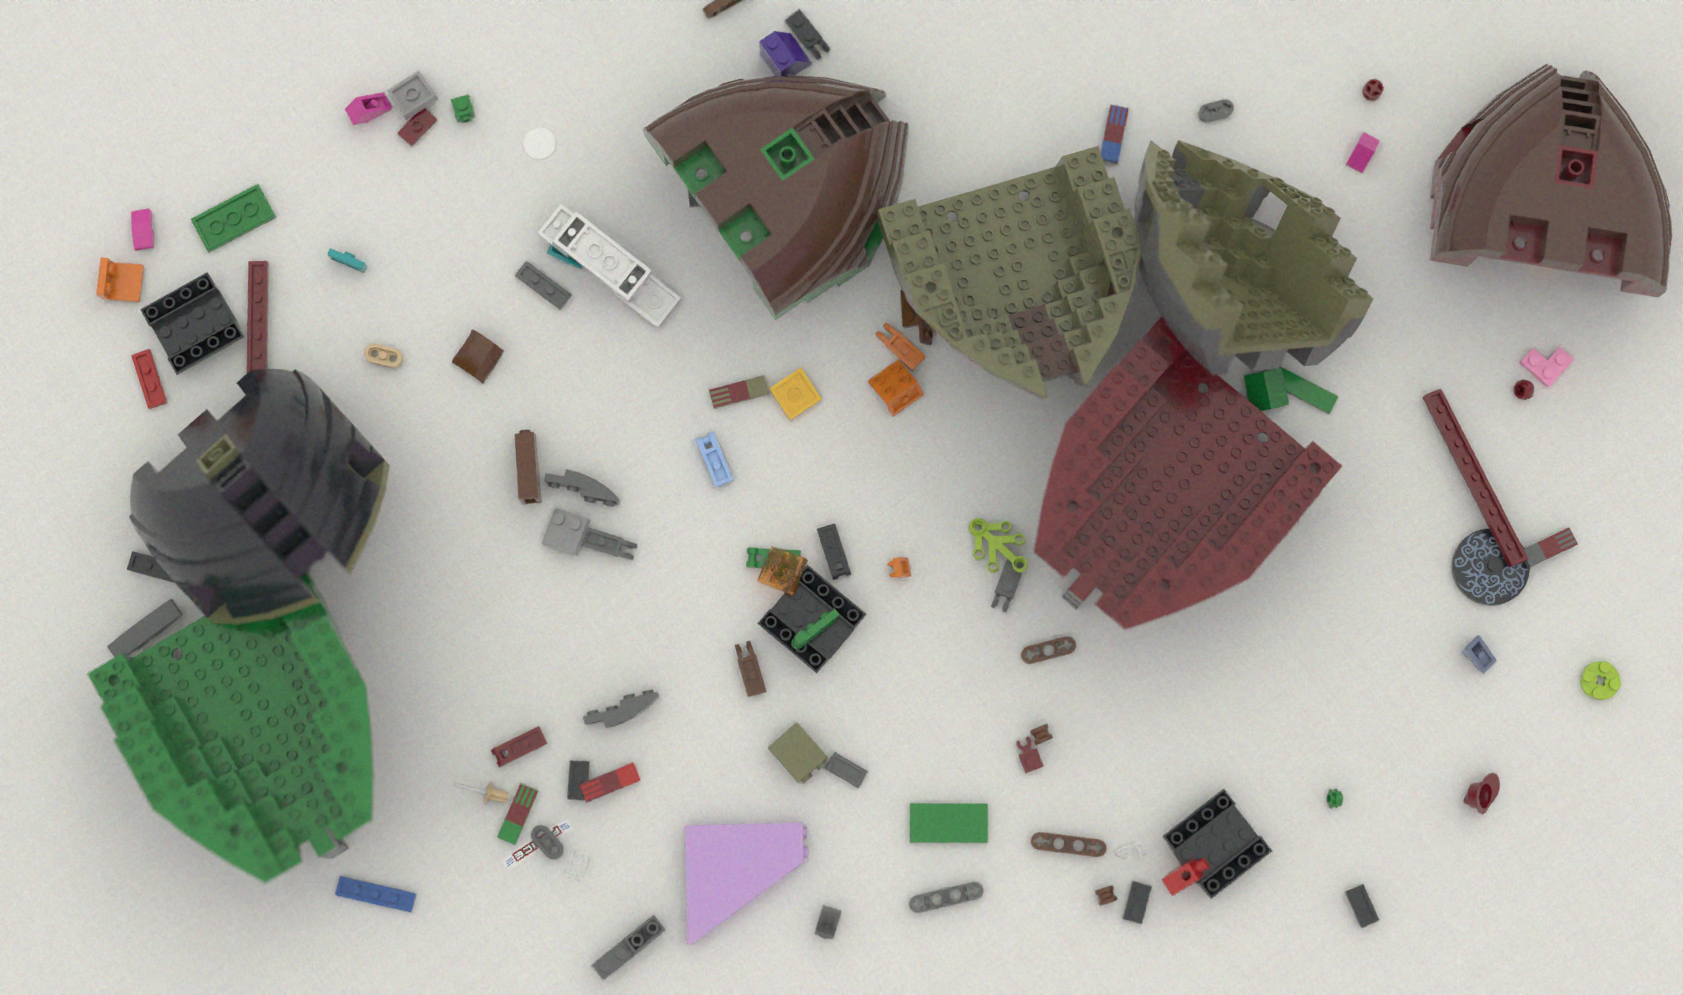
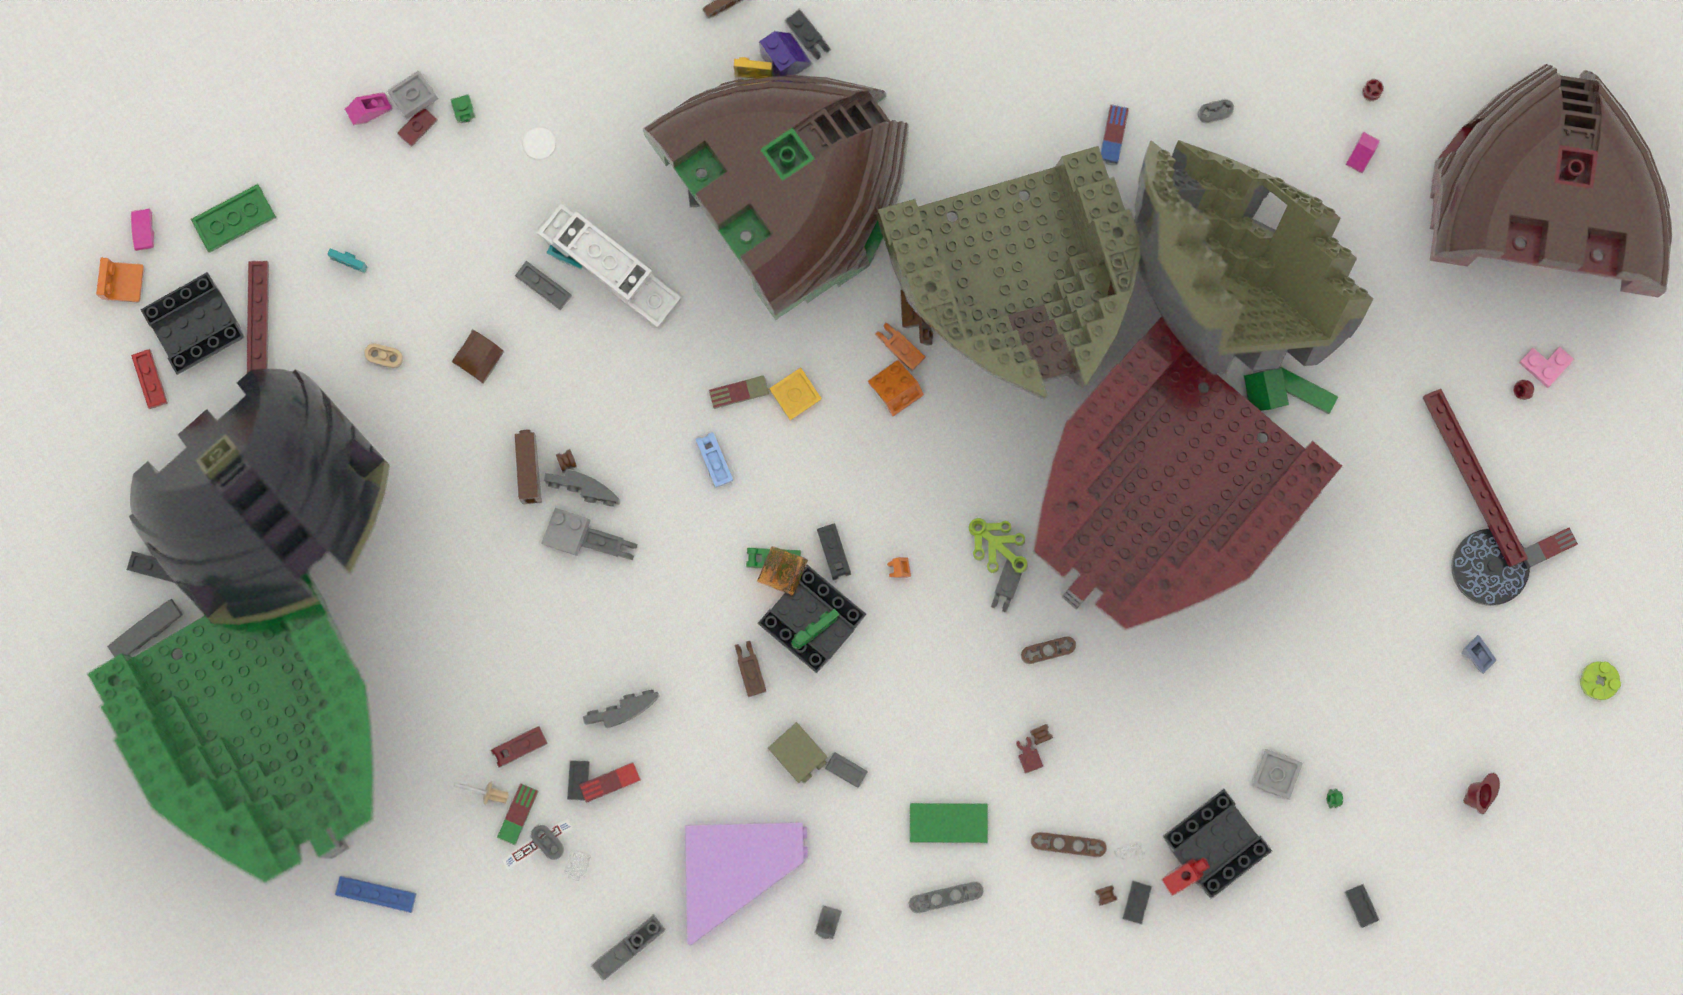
none -> reddish brown wheel [556,449,577,472]
none -> yellow plate [733,57,773,79]
none -> light grey plate [1252,749,1303,800]

